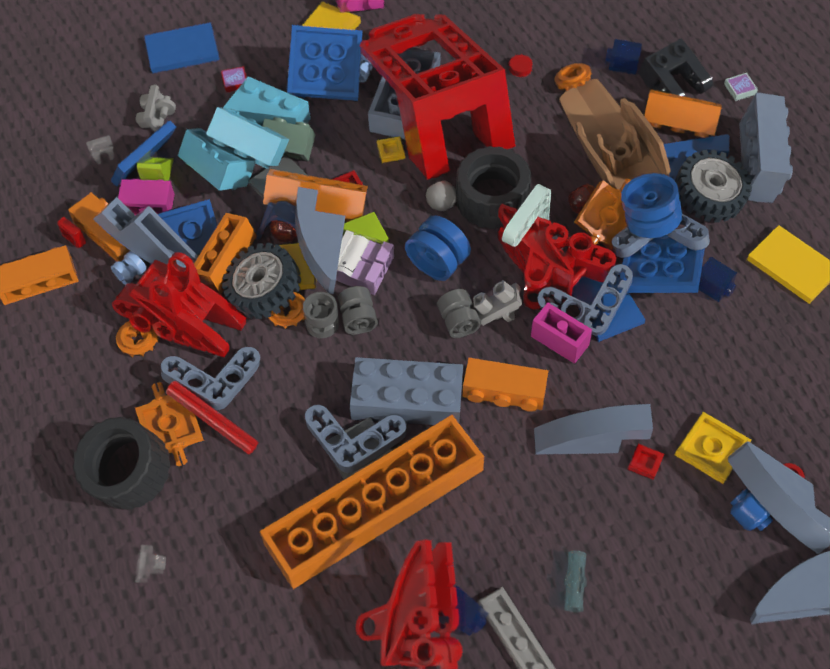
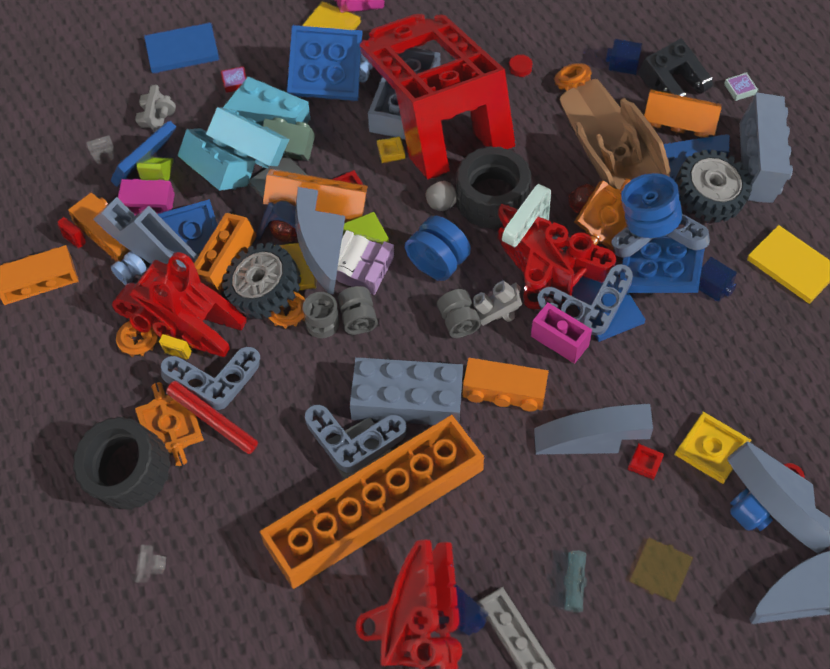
none -> yellow tile [159,334,192,360]
none -> clear yellow piece [630,538,693,602]

